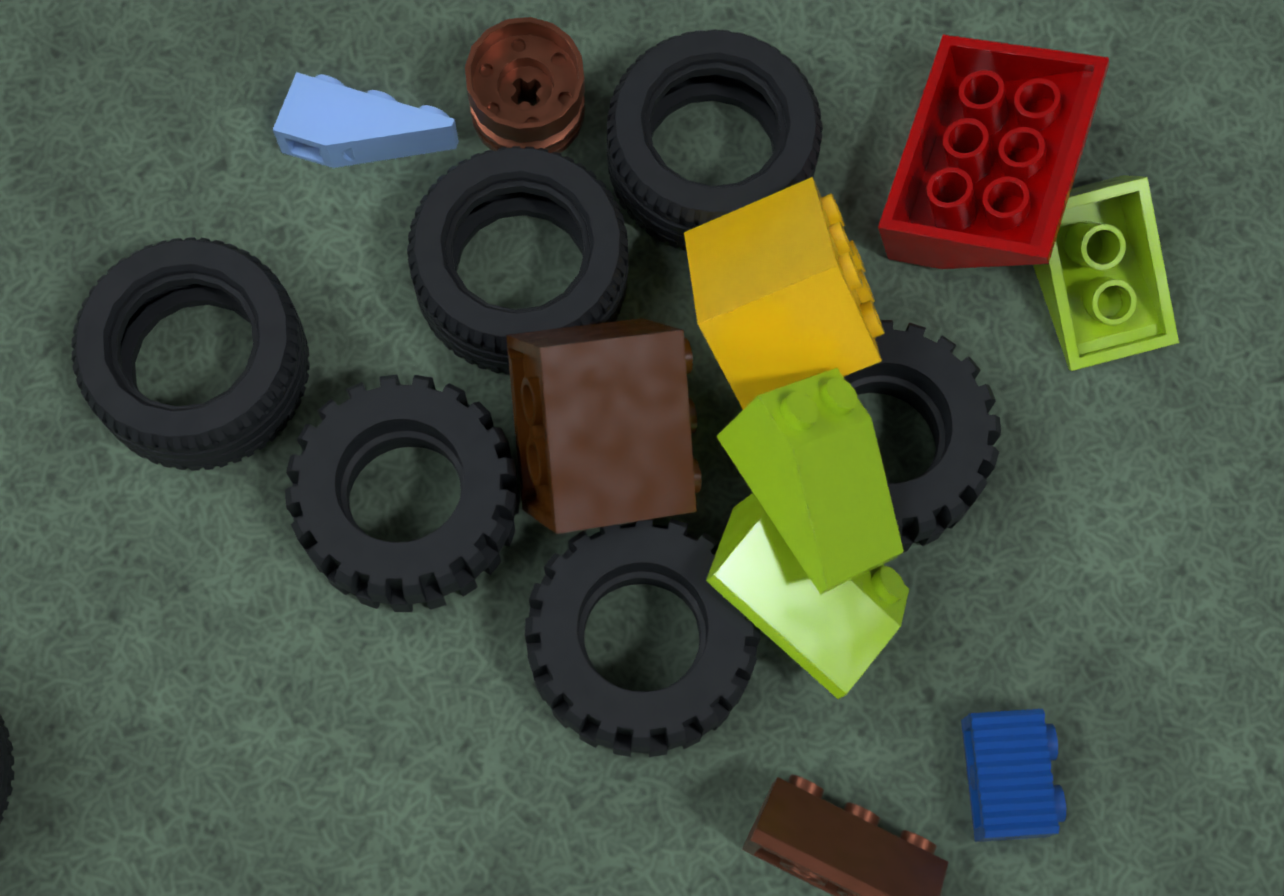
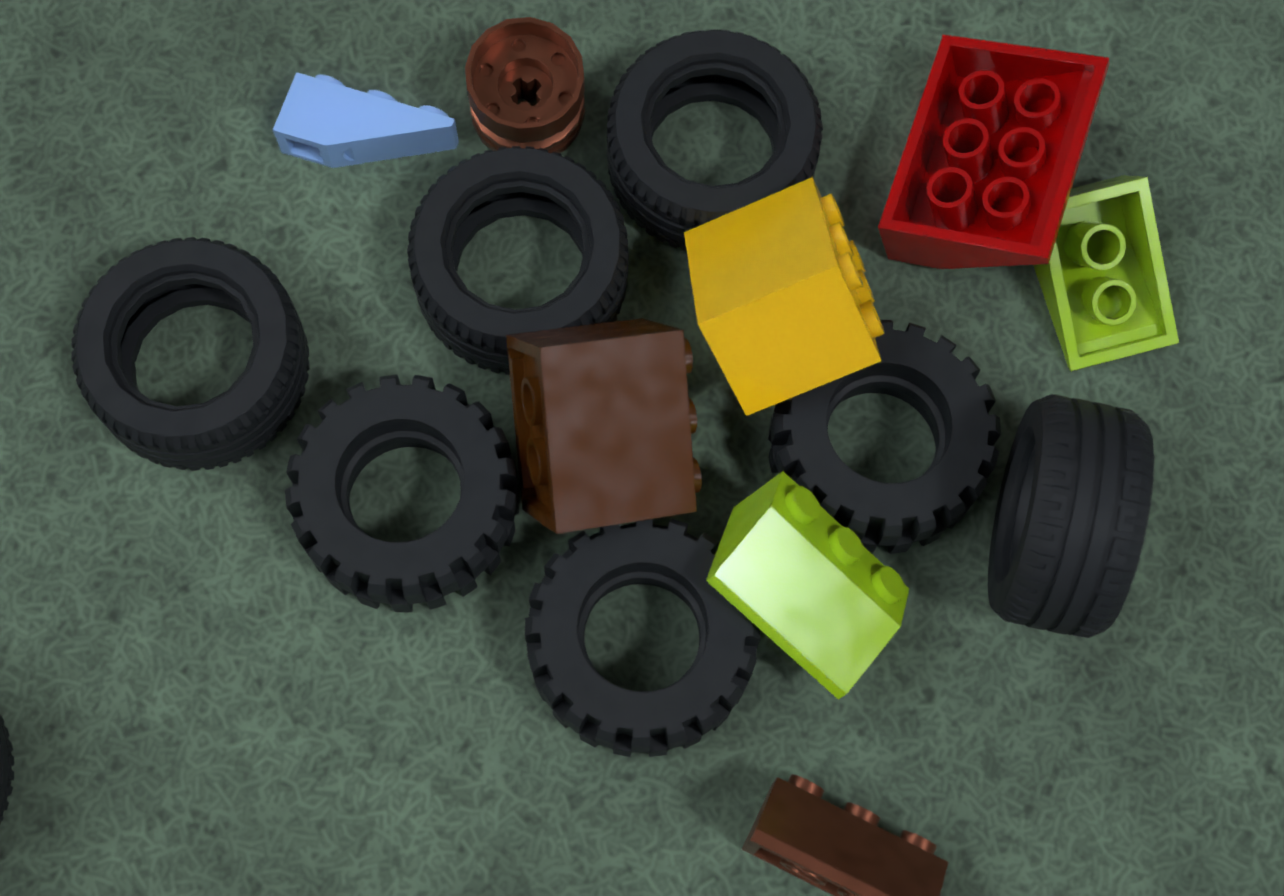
lime slope [716,368,904,595] -> none
blue brick [961,709,1066,842] -> none
none -> black tyre [988,394,1154,638]

